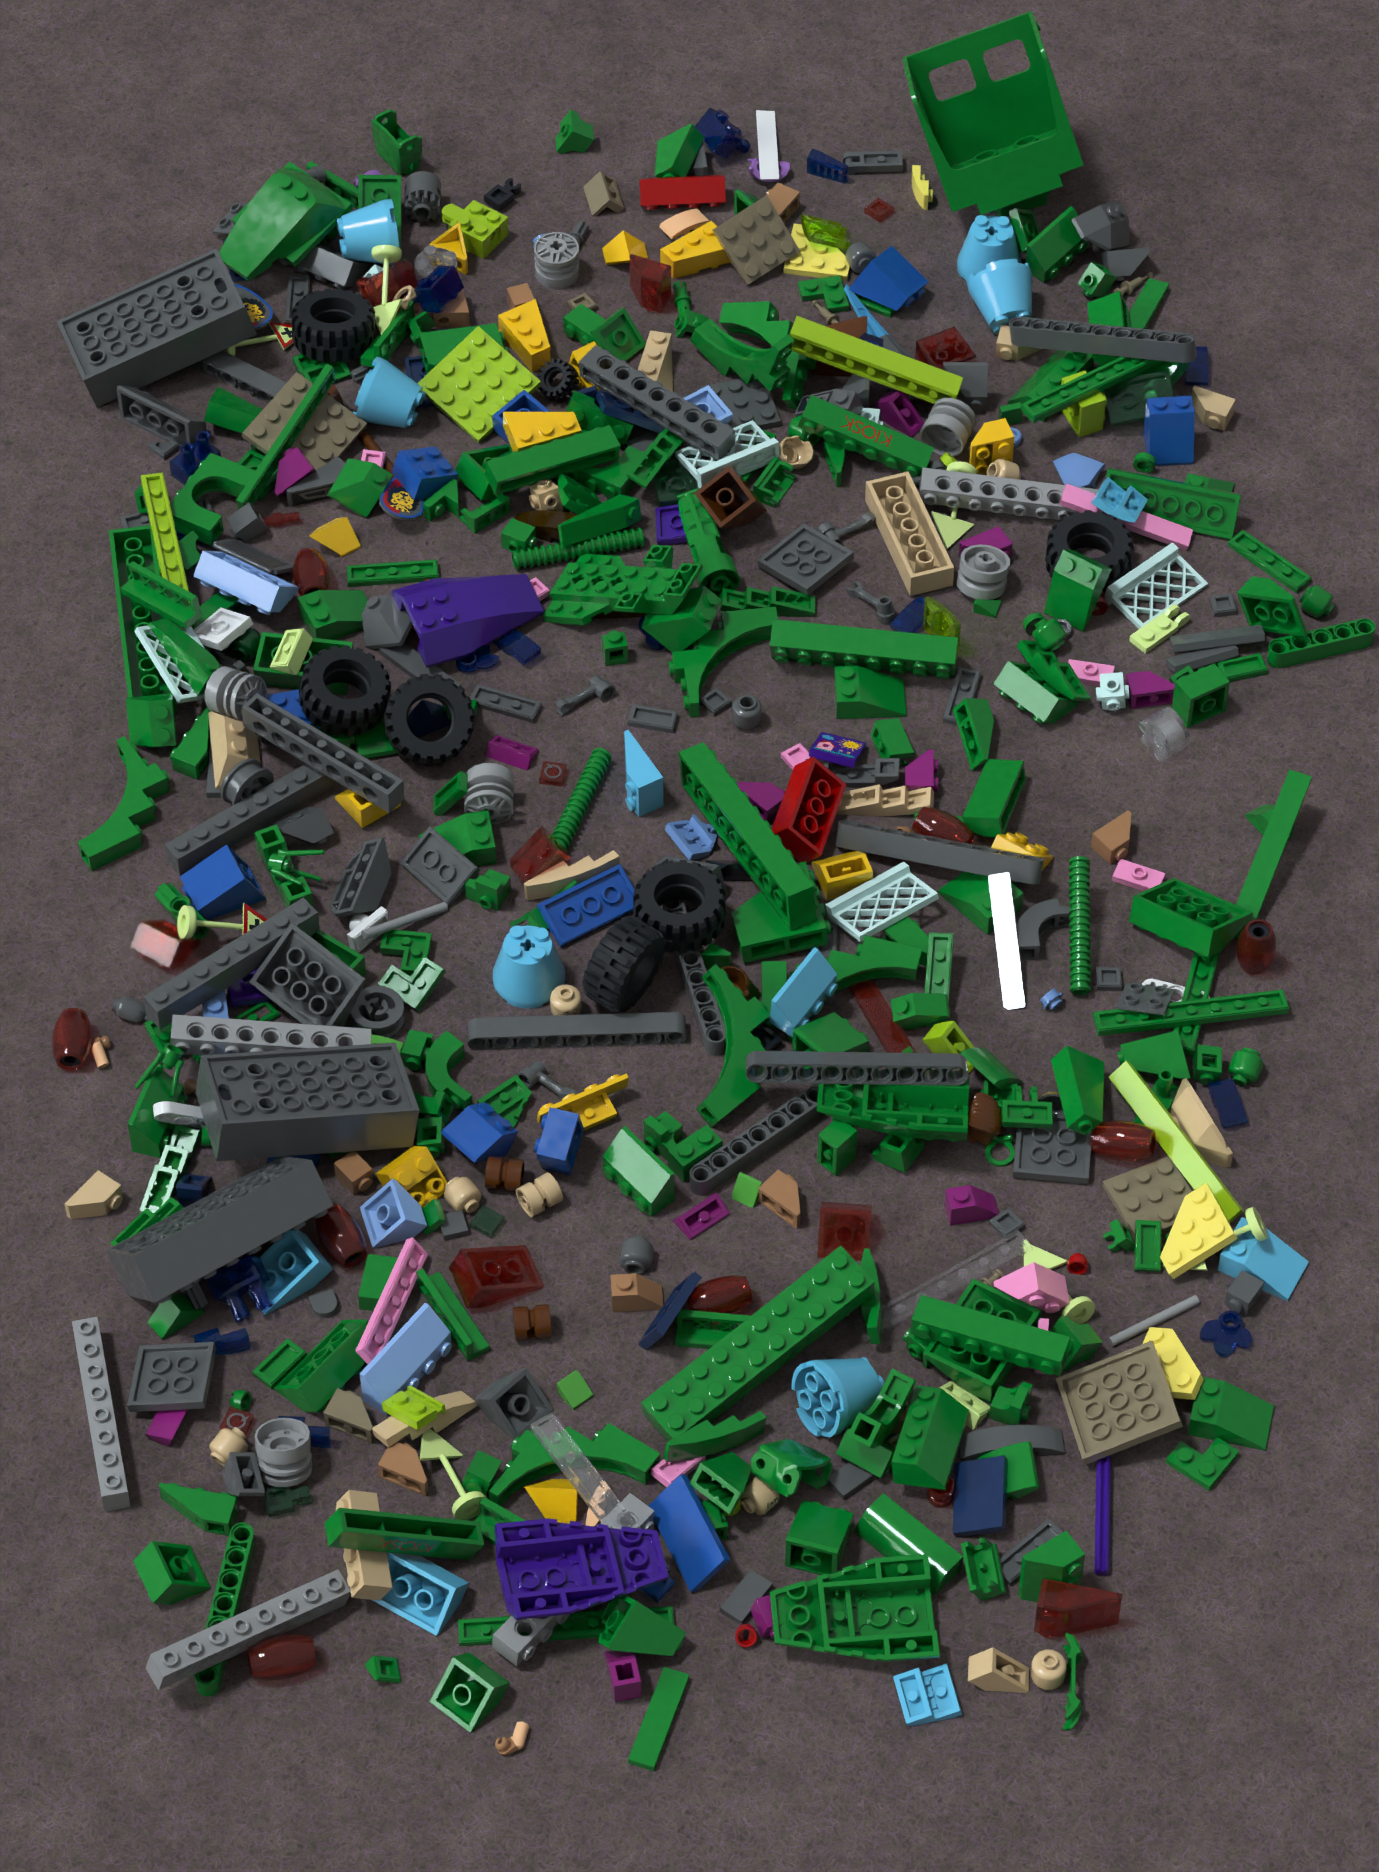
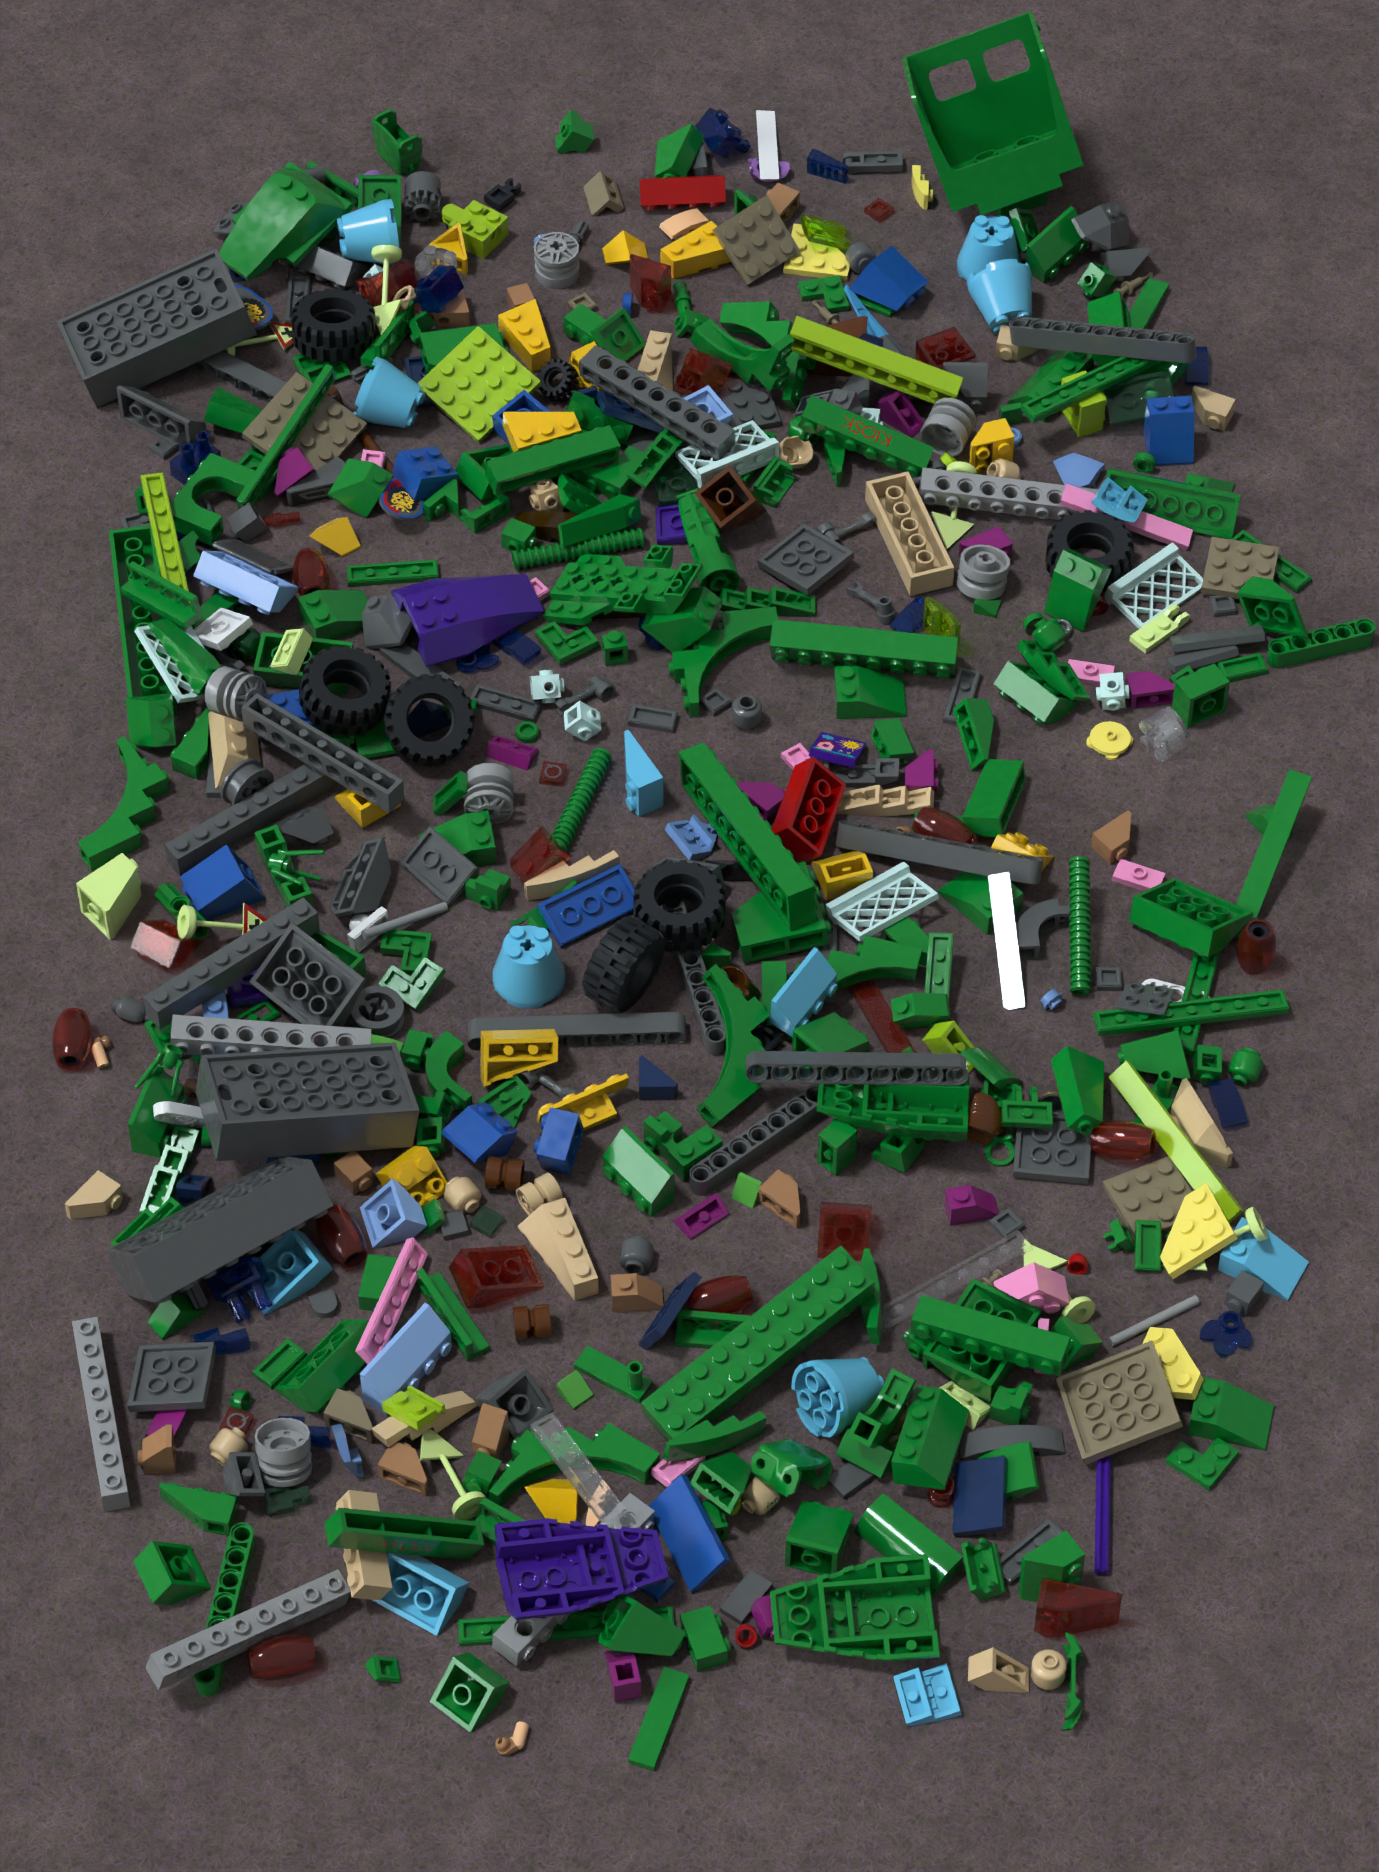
tan head [550,984,582,1015] -> none
green head [1299,585,1334,619] -> none
none -> yellowish green slope [76,853,142,940]
none -> medium nougat slope [138,1424,176,1475]
none -> medium blue slope [331,1424,364,1478]
none -> medium nougat slope [472,1403,509,1459]
none -> yellow wedge [480,1029,558,1087]
none -> green tile [515,721,539,743]
none -> tan wedge [518,1198,599,1301]
none -> light aqua brick [529,670,564,703]
none -> green plate [535,621,599,665]
none -> light aqua brick [564,701,601,741]
none -> green piece [574,1346,653,1404]
none -> blue tile [622,293,633,318]
none -> dark blue slope [639,1055,678,1100]
none -> clear red slope [673,348,732,395]
none -> green brick [680,1605,731,1672]
none -> light yellow piece [1086,721,1133,760]
none -> dark tan plate [1201,537,1279,599]

